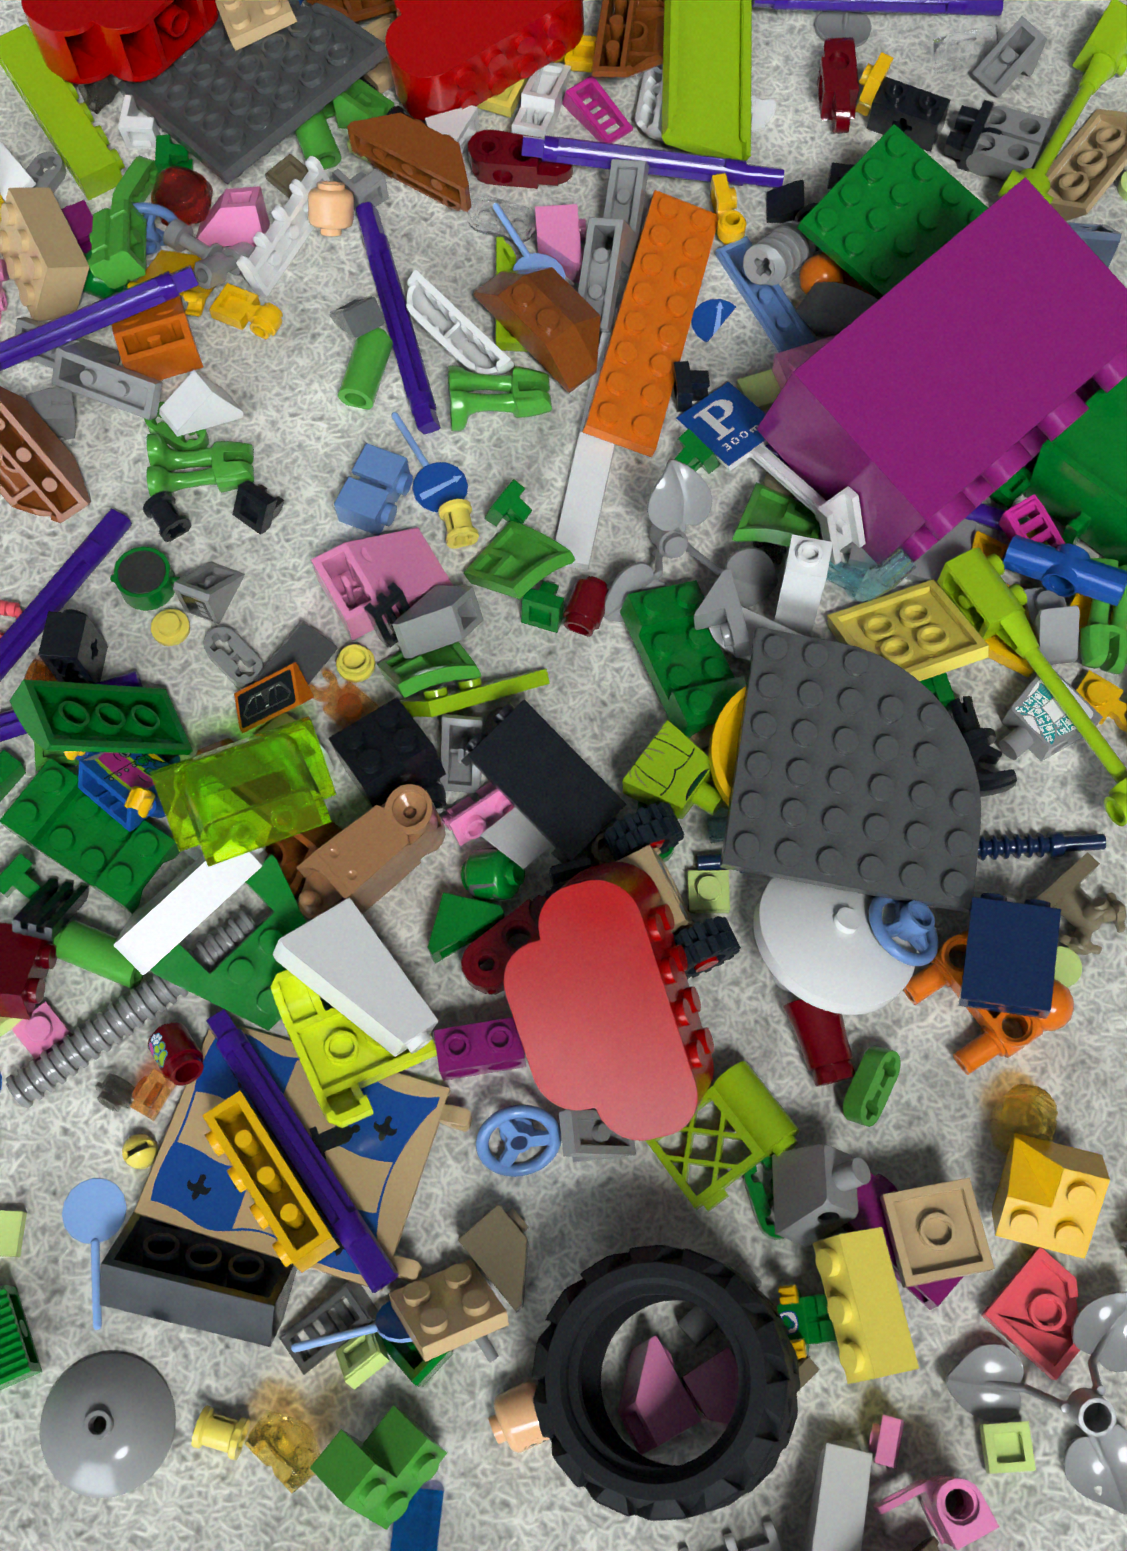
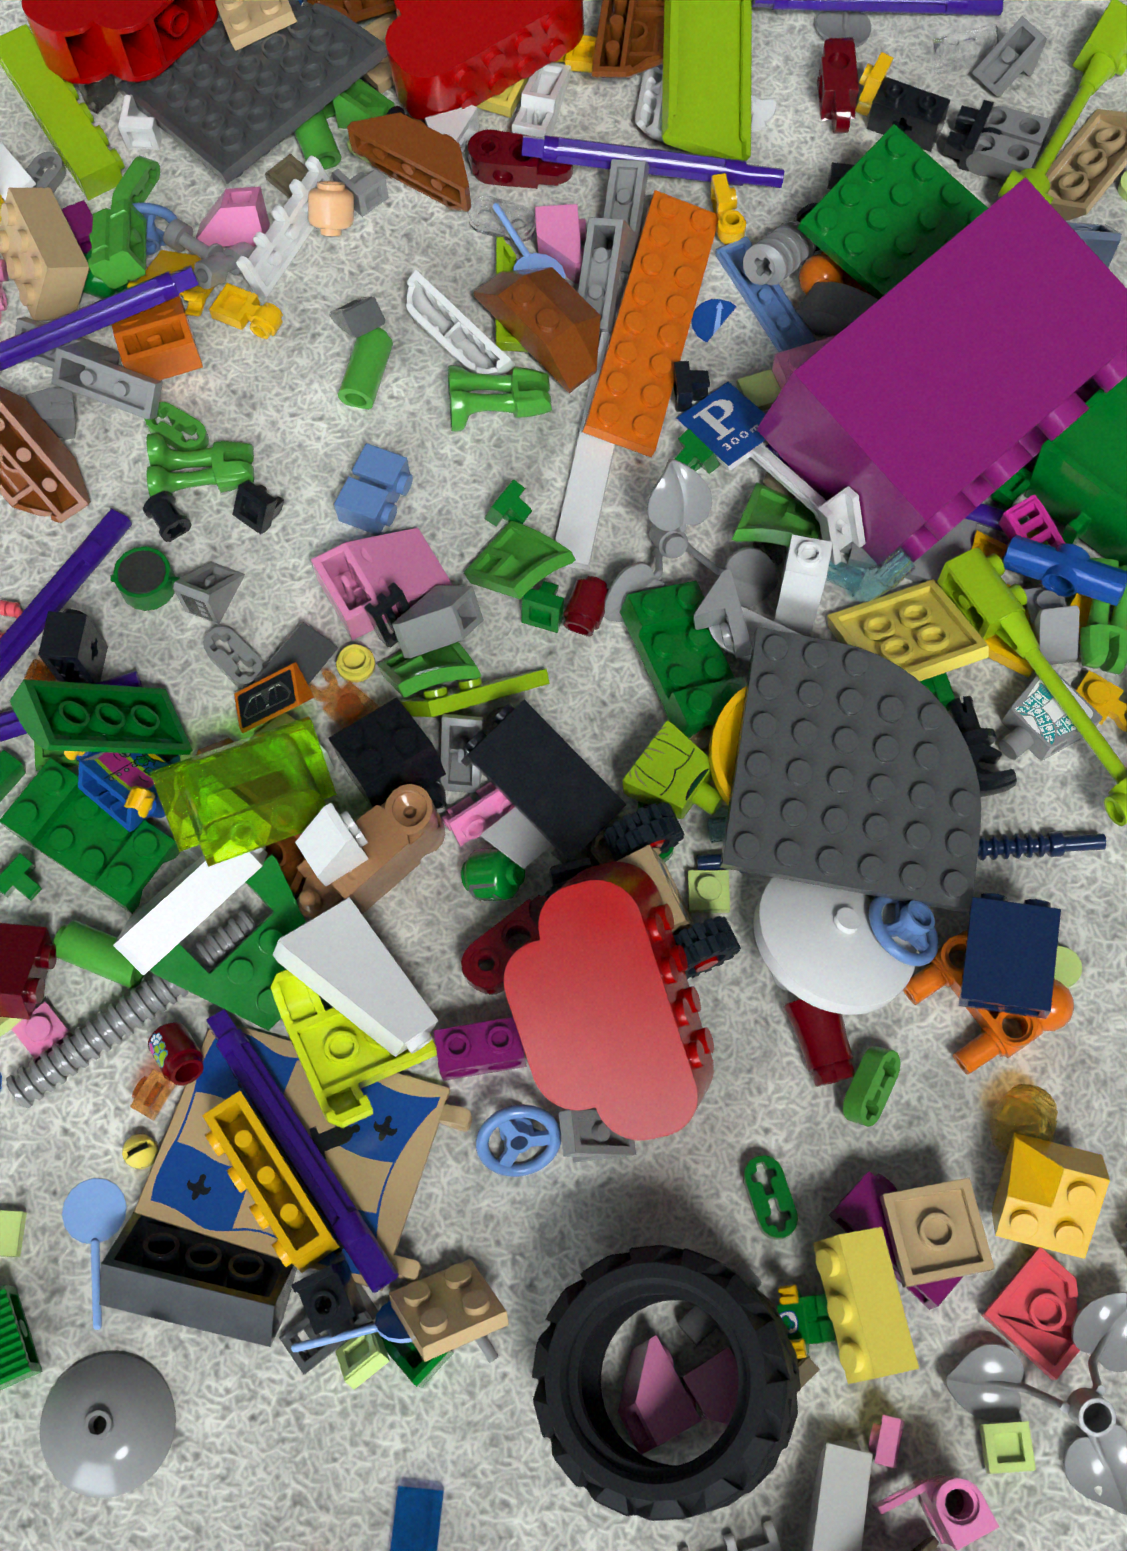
black tile [12,878,89,941] -> none
clear smoke plate [95,1073,137,1112] -> none
clear red hair [151,165,213,226] -> none
light yellow plate [151,609,190,646] -> none
green tile [155,135,193,185] -> none
white slope [159,370,243,437] -> none
light yellow bush [191,1405,250,1460] -> none
clear yellow hair [245,1410,320,1493] -> none
bright green brick [310,1405,447,1530] -> none
dark purple piece [356,202,441,434] -> none
blue piece [391,412,468,512] -> none
green slope [428,892,505,964] -> none
light yellow bush [438,499,479,549] -> none
dark tan slope [458,1204,529,1313] -> none
light nougat head [488,1381,550,1453] -> none
dark pink slope [562,75,633,144] -> none
lime piece [645,1061,800,1212] -> none
black slope [766,180,804,223] -> none
light grey torso [772,1144,871,1247] -> none
dark tan piece [1036,852,1127,955] -> none
none -> black brick [291,1260,367,1338]
none -> white slope [295,803,369,887]

